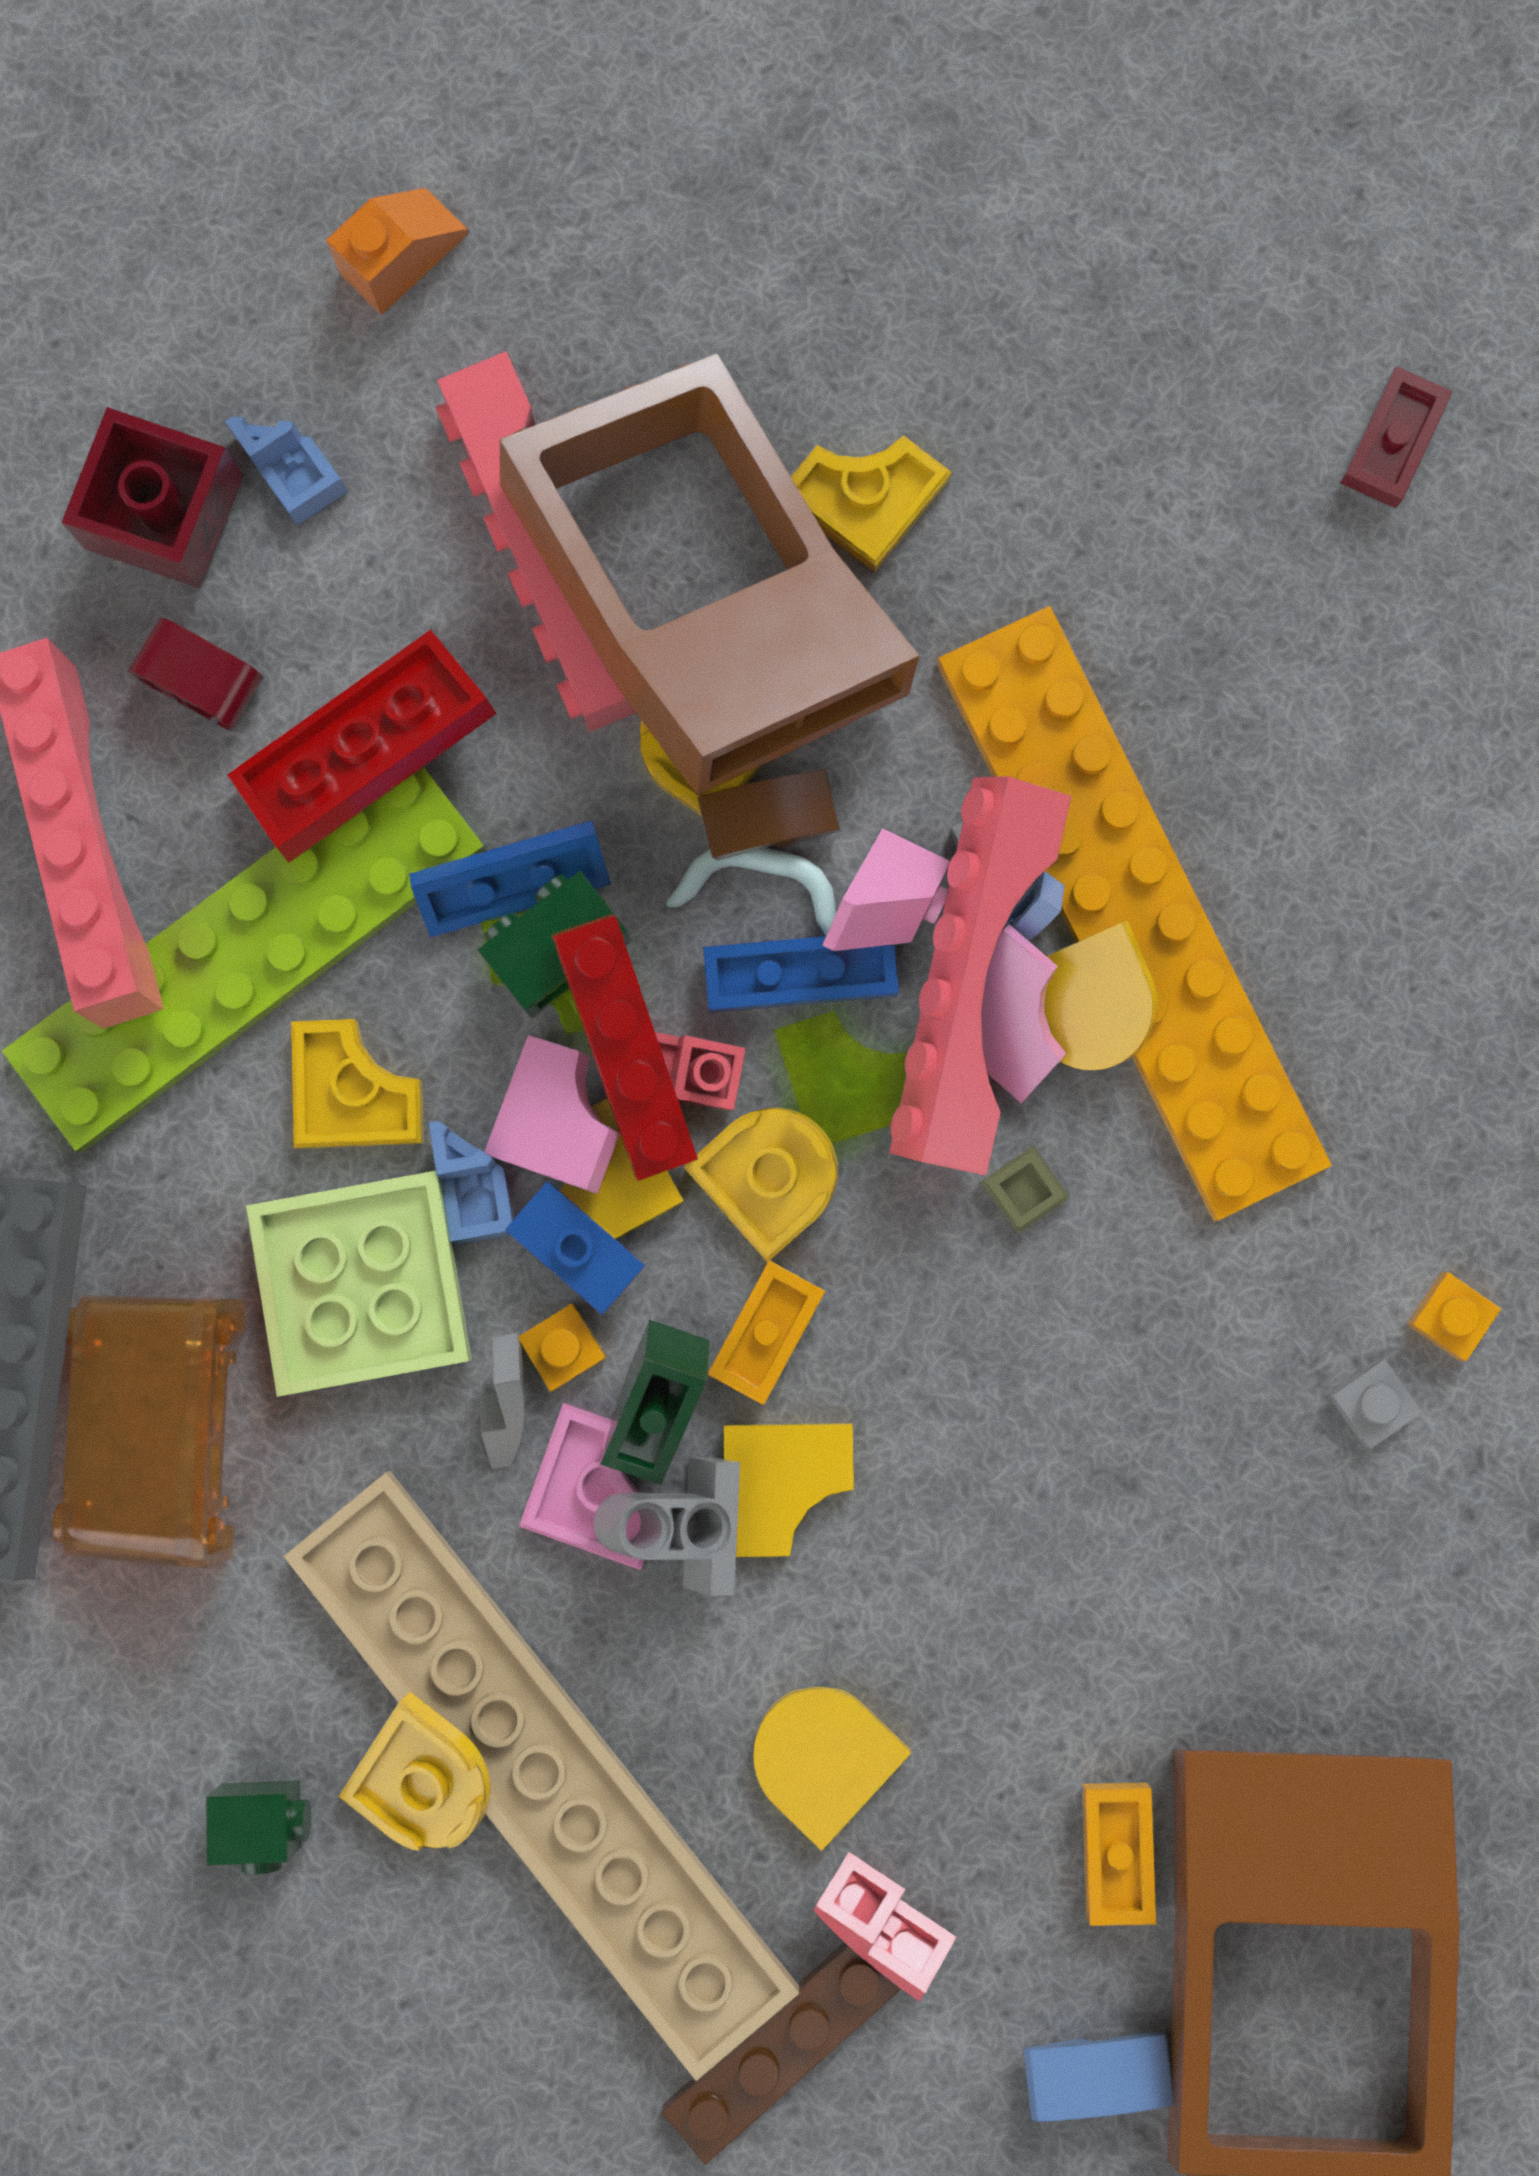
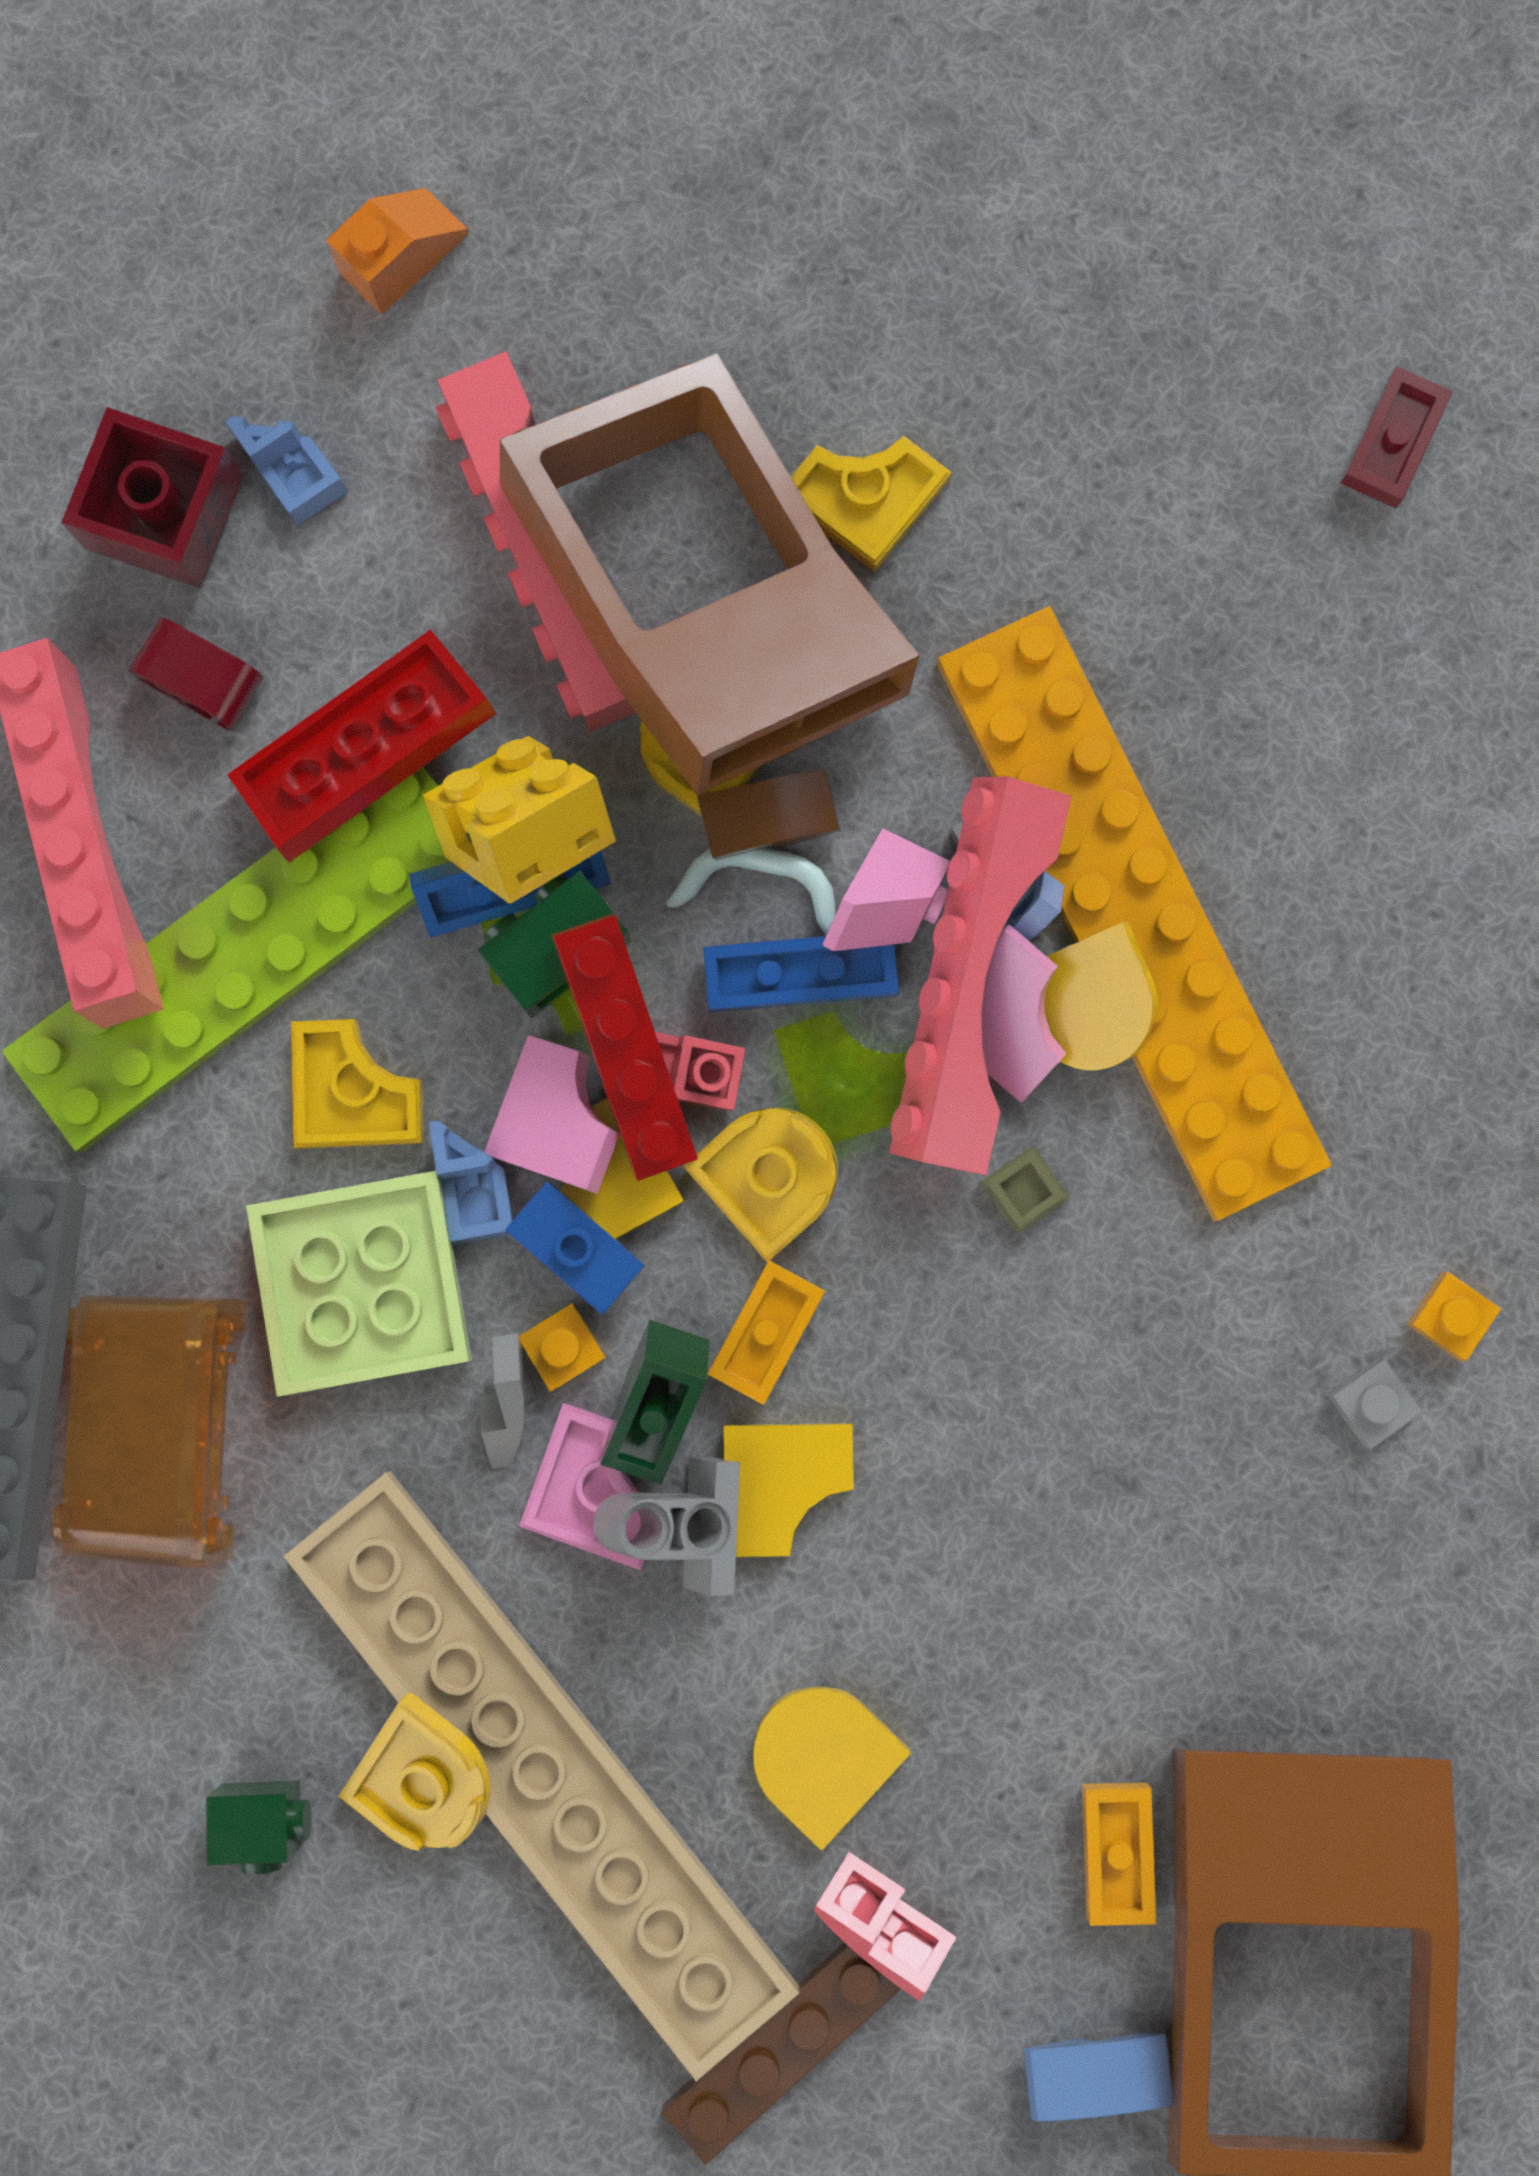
none -> yellow piece [422,736,616,904]

